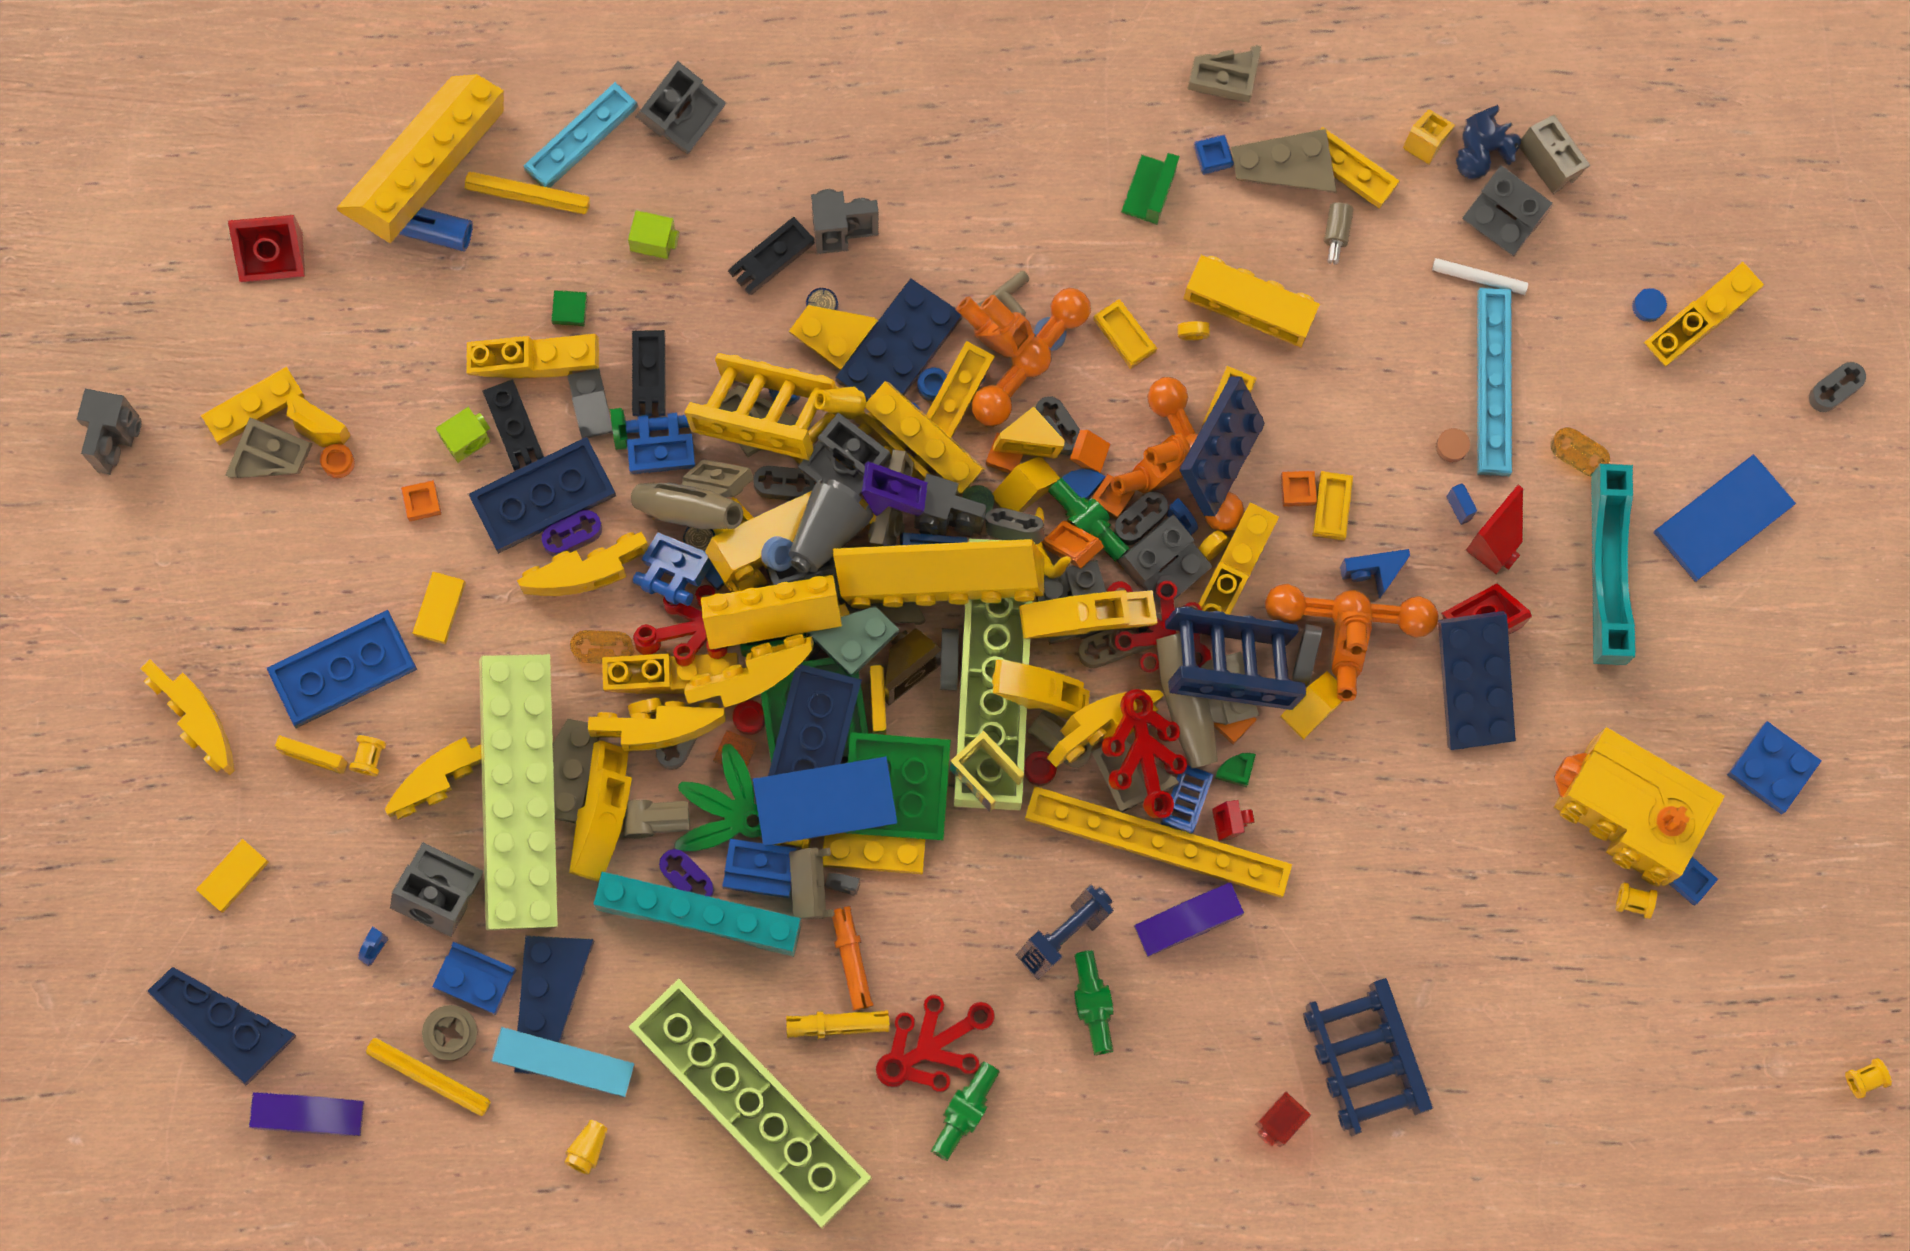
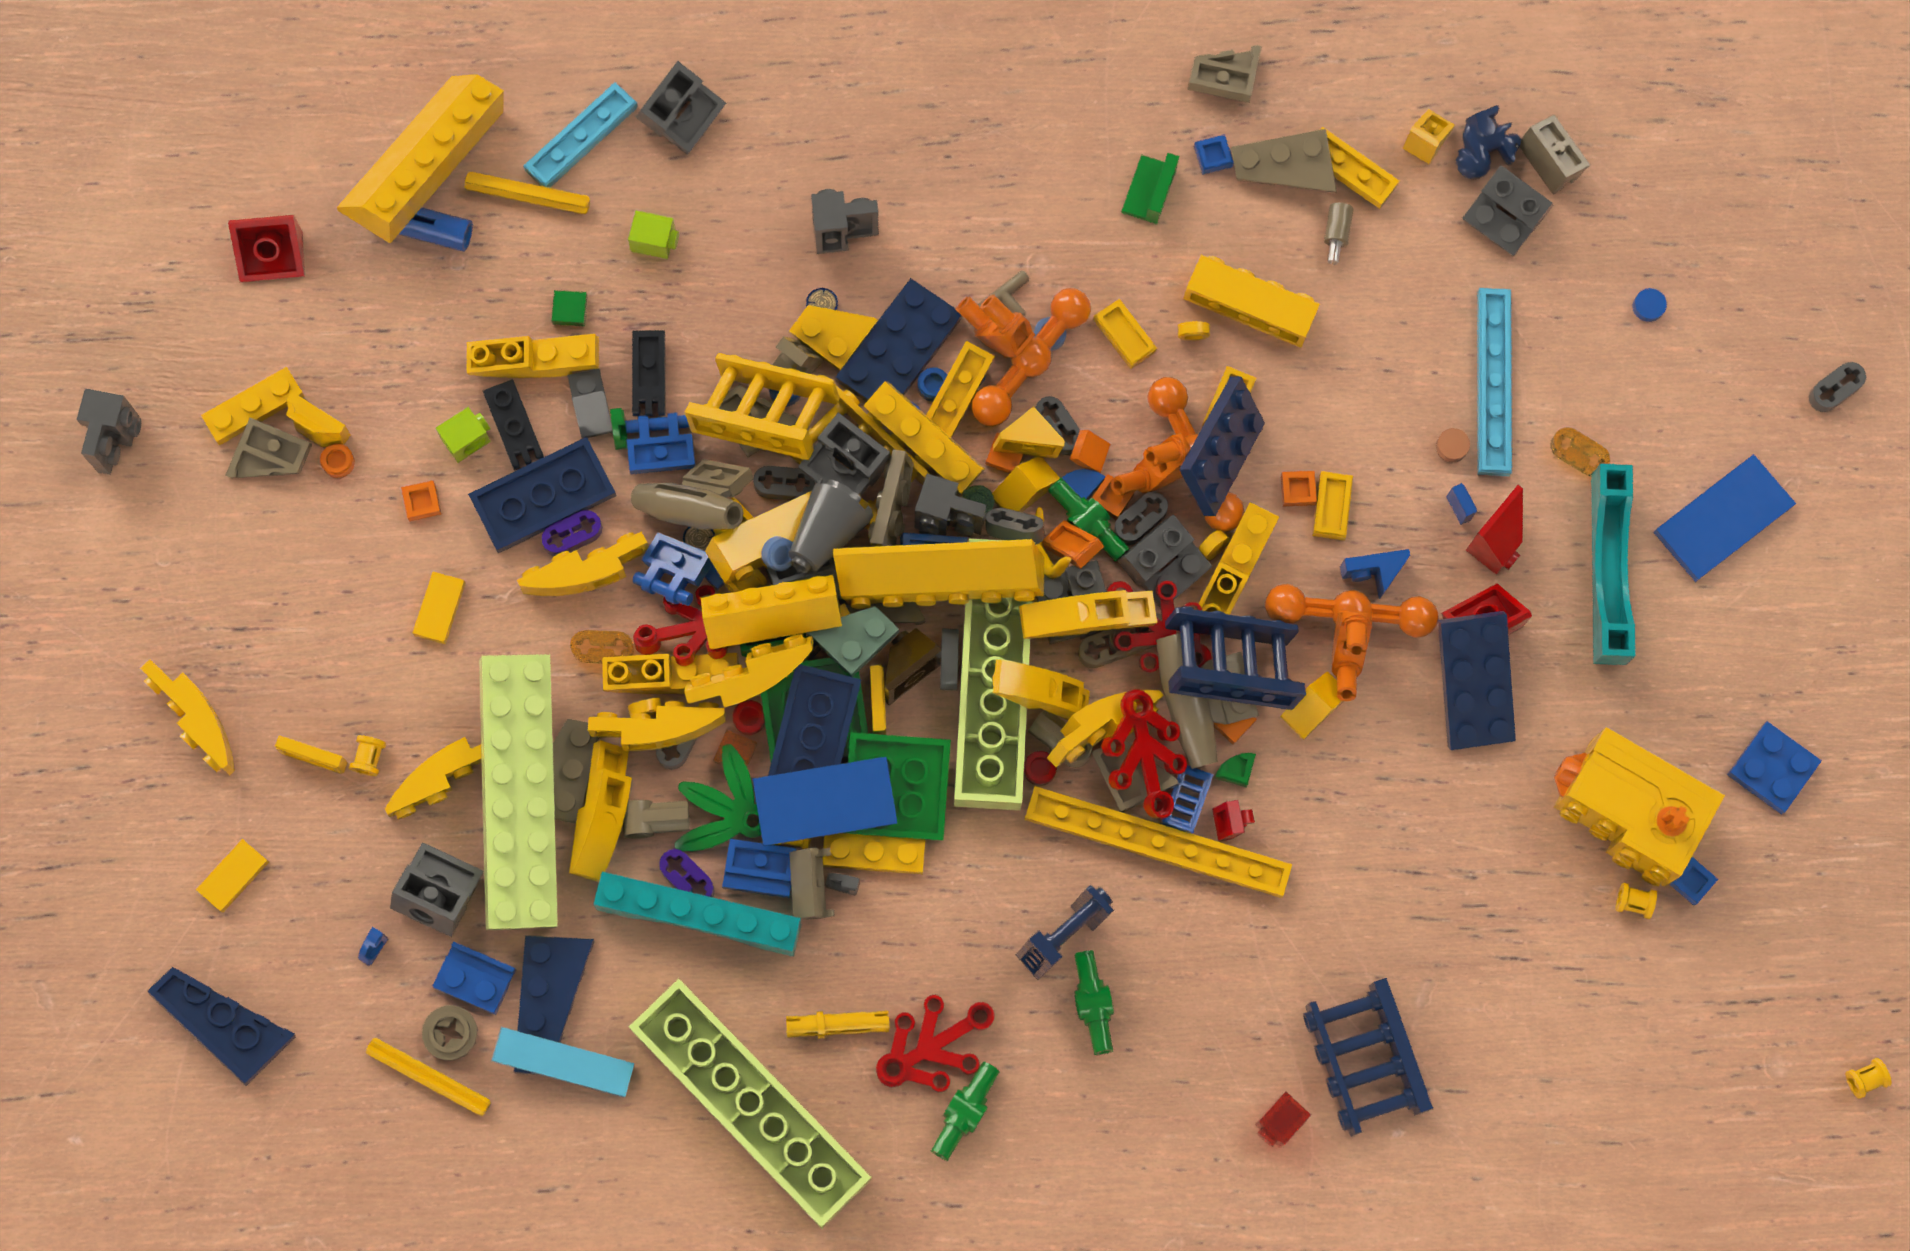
dark purple slope [249,1092,364,1136] -> none
blue tile [266,610,417,728] -> none
yellow cone [564,1120,608,1175] -> none
black hinge [728,216,815,295] -> none
yellow cone [815,387,866,419] -> none
orange pin [832,906,874,1011] -> none
dark purple slope [862,461,928,516] -> none
light yellow piece [950,731,1025,811] -> none
dark purple slope [1134,882,1244,957] -> none
blue tile [1167,498,1198,535] -> none
dark grey beam [1291,624,1322,687] -> none
white bar [1432,258,1528,295] -> none
yellow slope [1644,261,1764,367] -> none
none -> dark tan slope [772,337,824,374]

